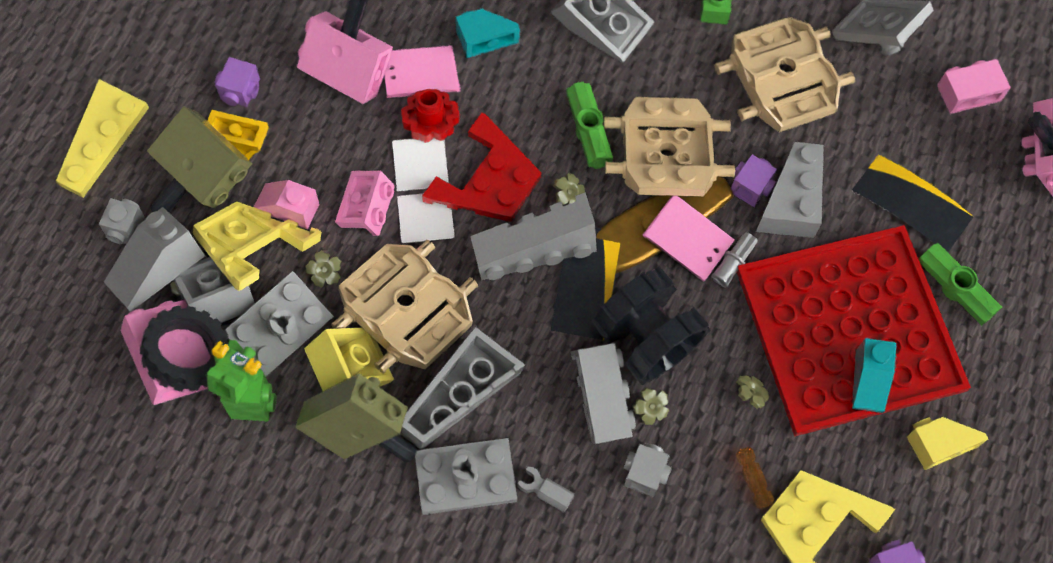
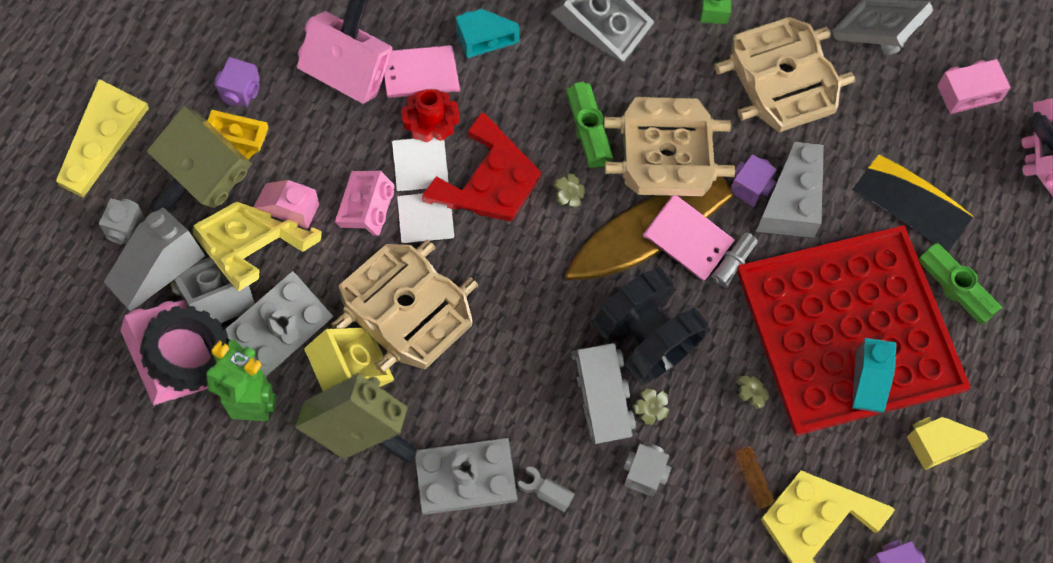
olive plant [305,250,342,288] -> none
light grey wedge [400,327,525,450] -> none
light grey wedge [470,192,597,281] -> none
black sticker [551,228,620,340] -> none

